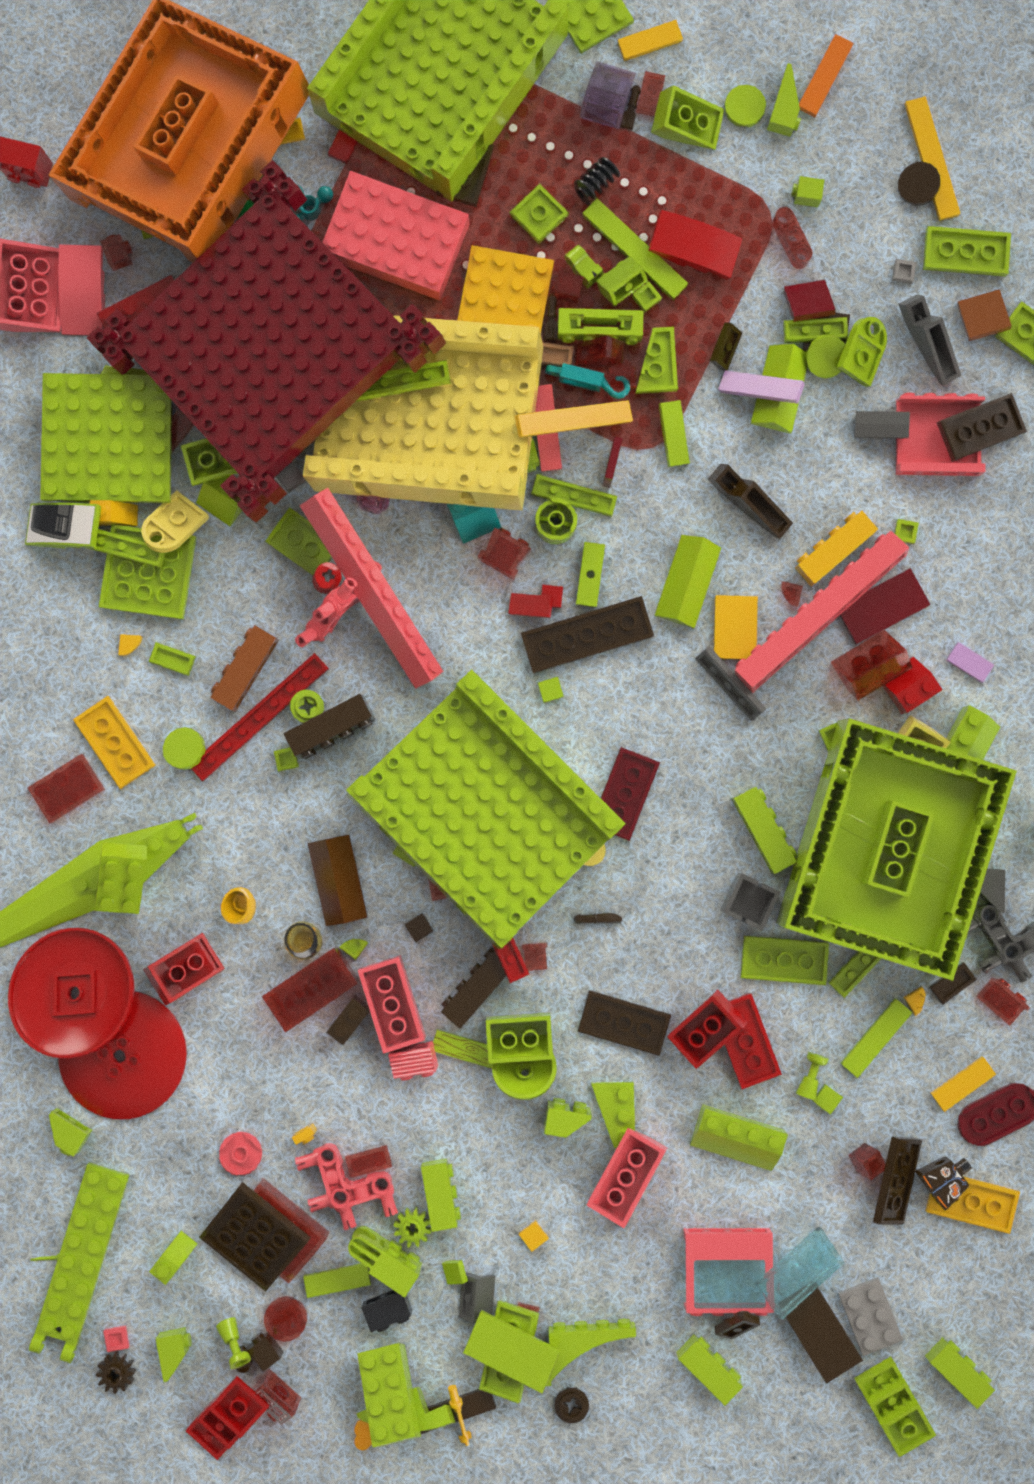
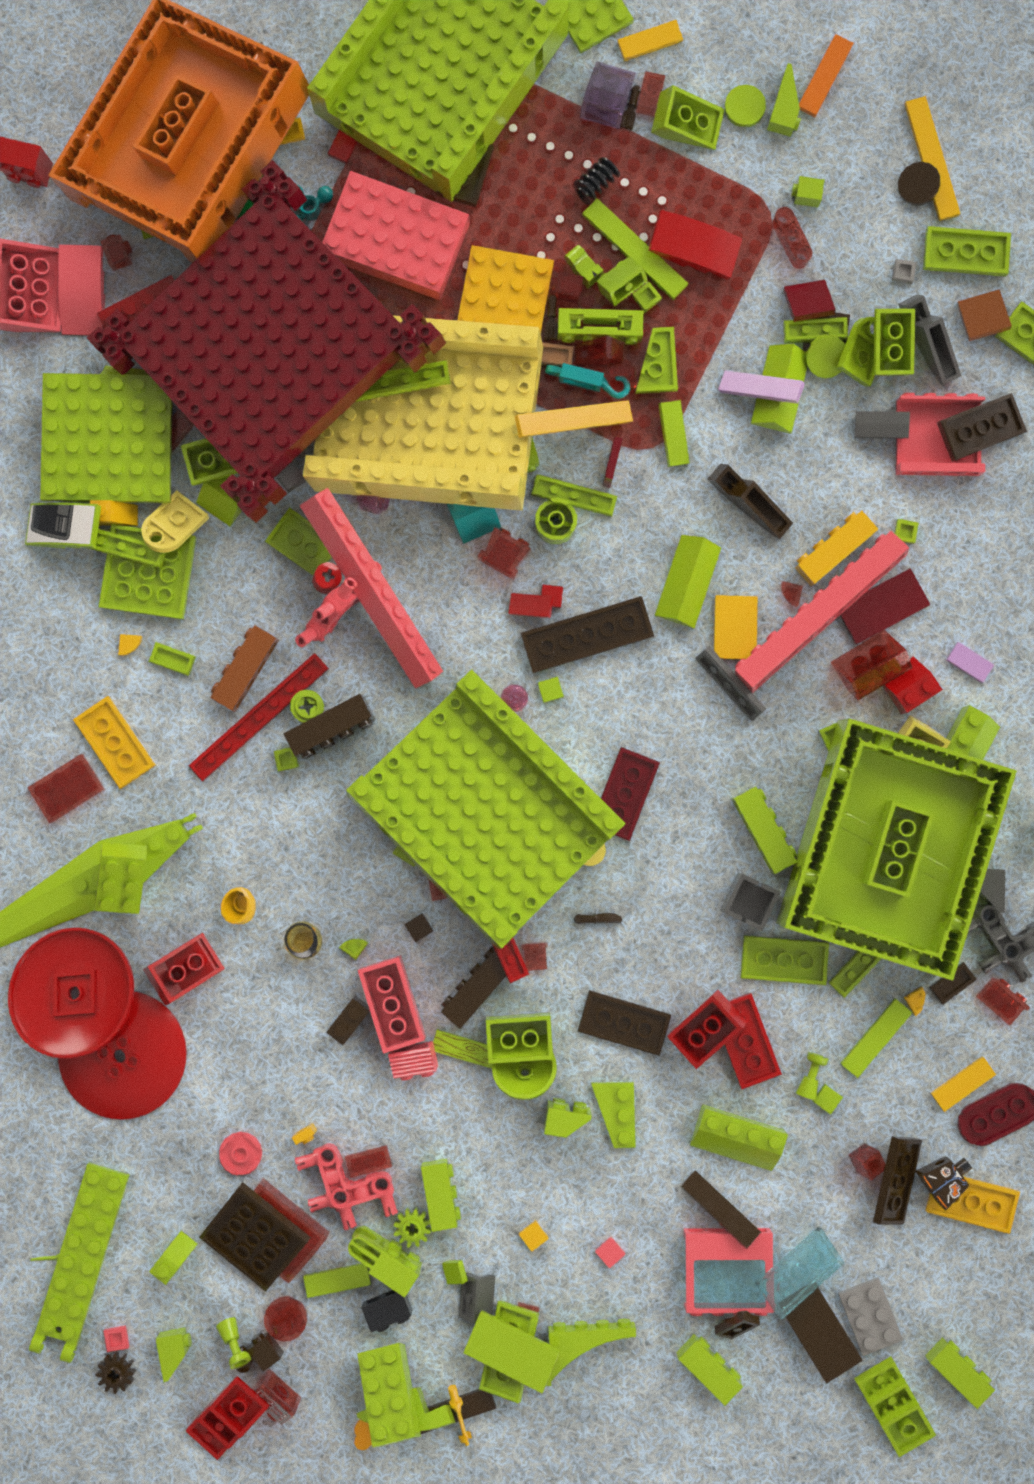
lime slope [49,1108,93,1157] -> none
lime tile [163,727,206,770] -> none
clear red brick [262,946,360,1033] -> none
reddish brown slope [307,834,368,926] -> none
lime tile [510,184,569,244] -> none
coral tile [535,384,562,472] -> none
dark brown gear [555,1387,589,1423] -> none
lime tile [576,542,605,608] -> none
coral slope [586,1128,668,1228] -> none
dark brown plate [710,322,742,371] -> none
none -> clear pink head [501,684,528,712]
none -> coral tile [595,1237,626,1269]
none -> dark brown tile [681,1170,761,1249]
none -> lime slope [874,309,915,376]

